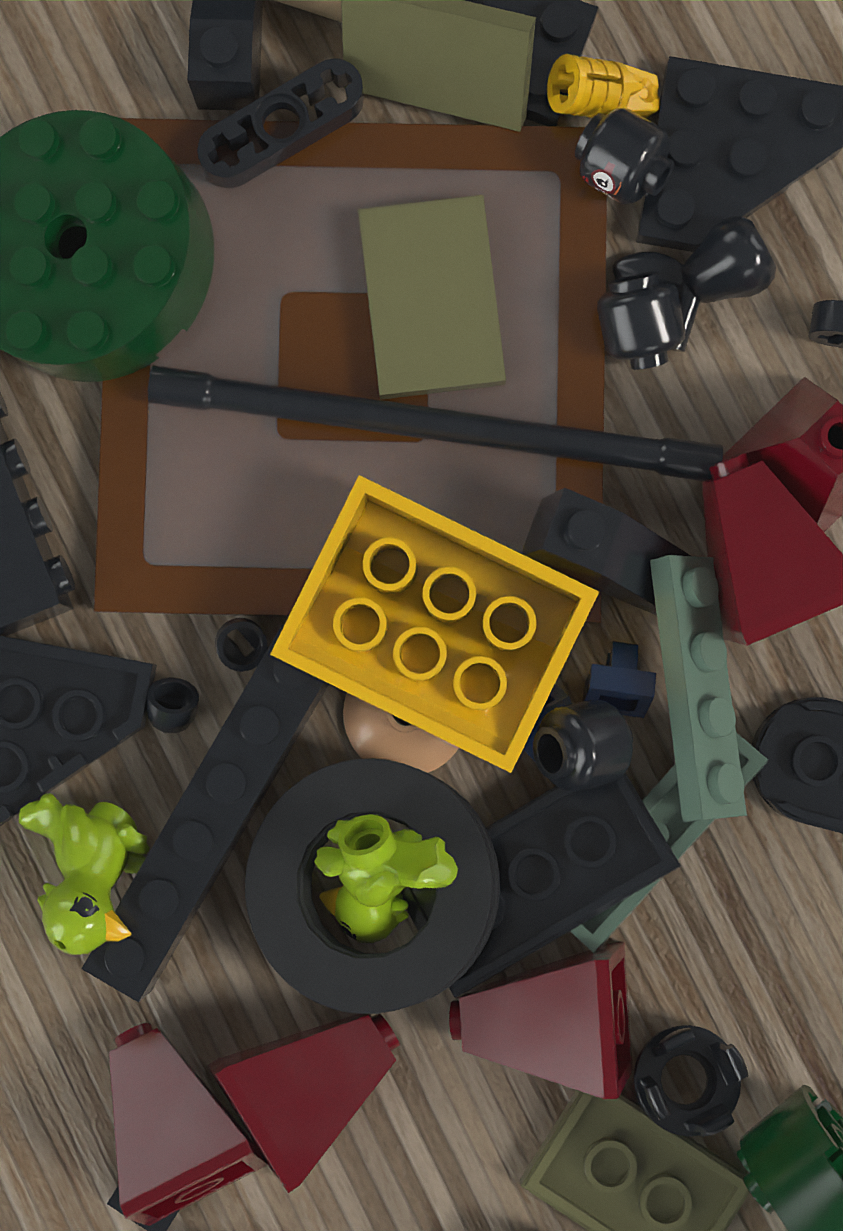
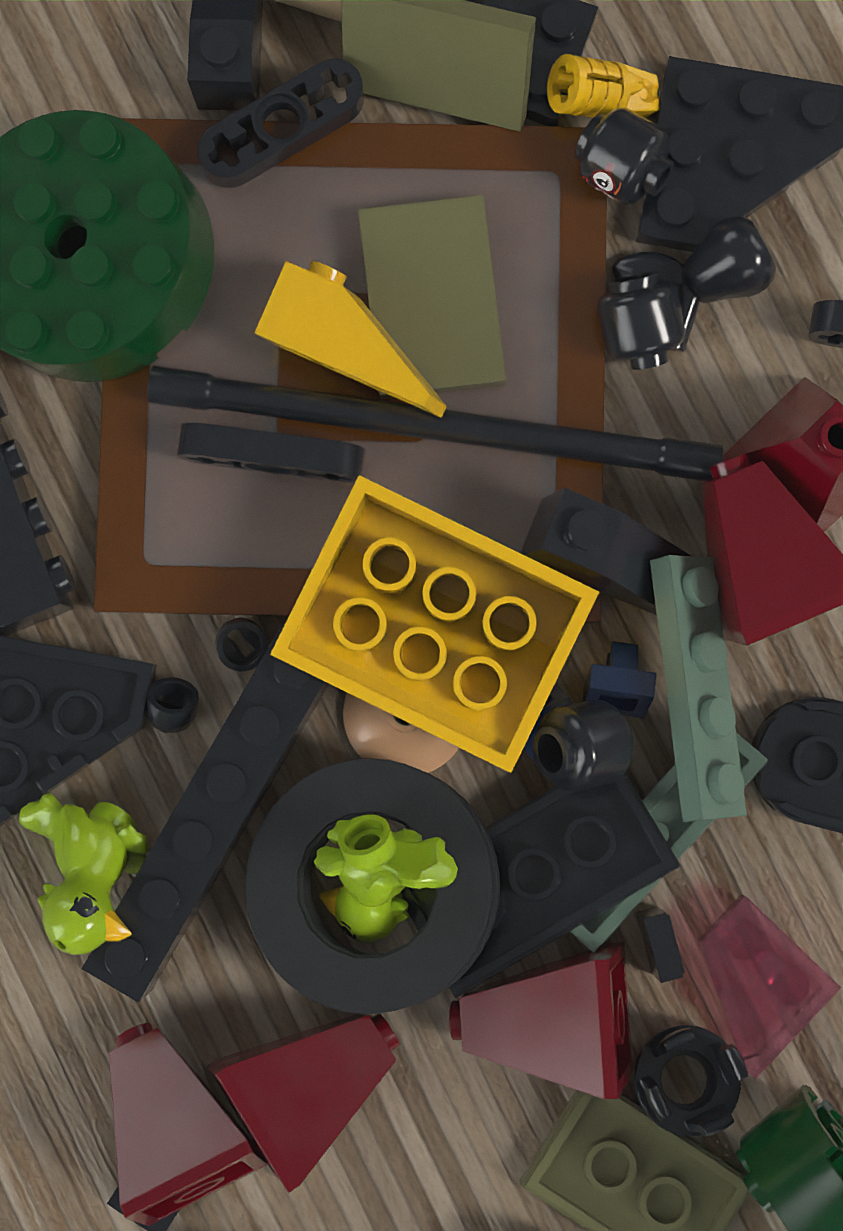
none -> black beam [177,422,365,483]
none -> yellow slope [254,260,447,418]
none -> black tile [636,906,685,983]
none -> clear pink wing [698,894,841,1079]

